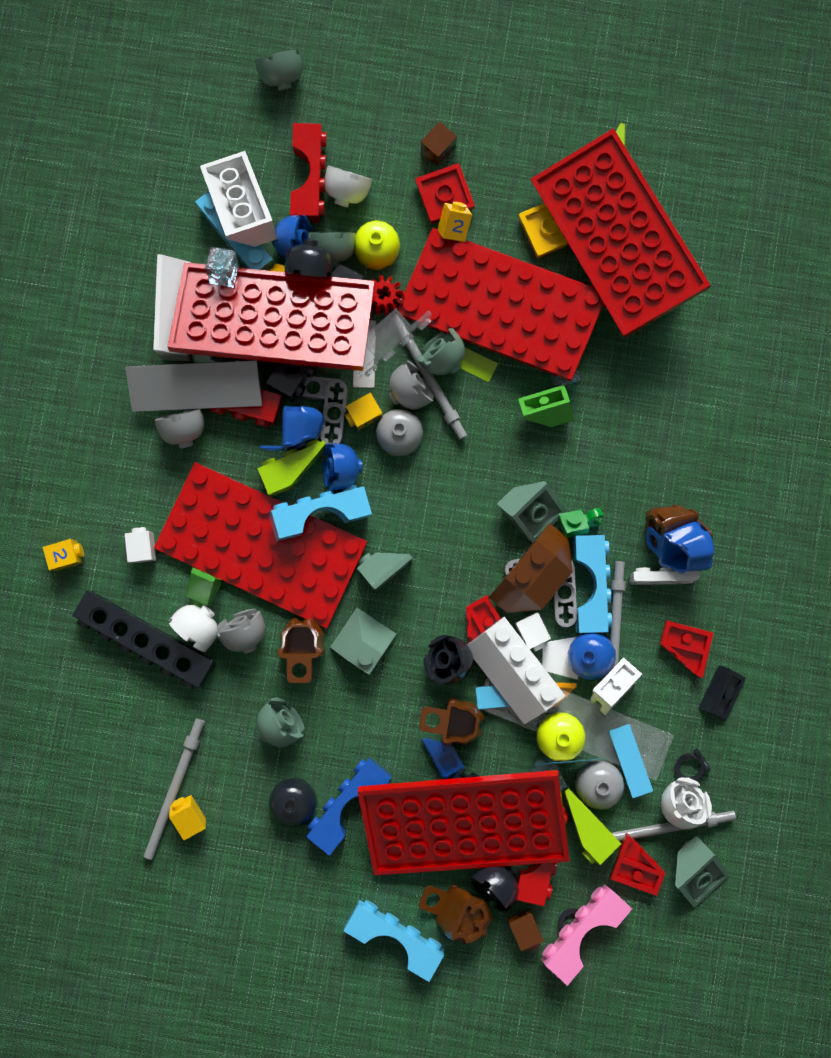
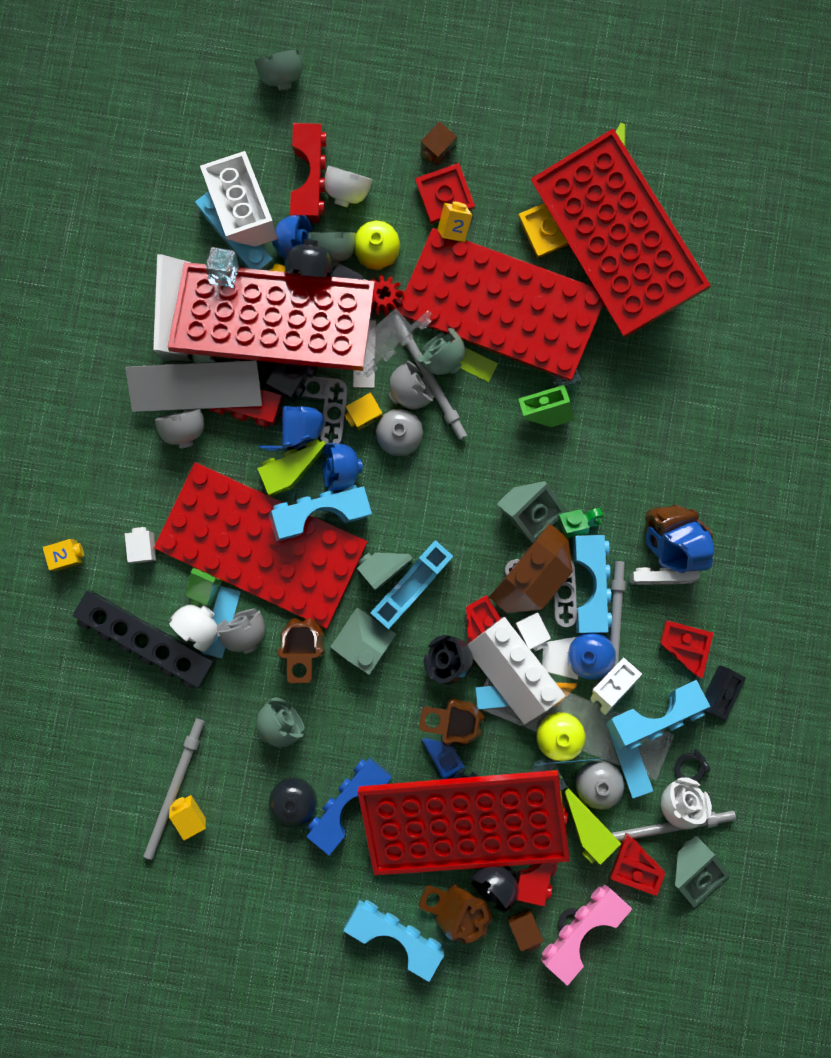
none -> medium azure sticker [202,586,241,658]
none -> medium azure arch [371,540,453,629]
none -> medium azure arch [606,680,710,751]

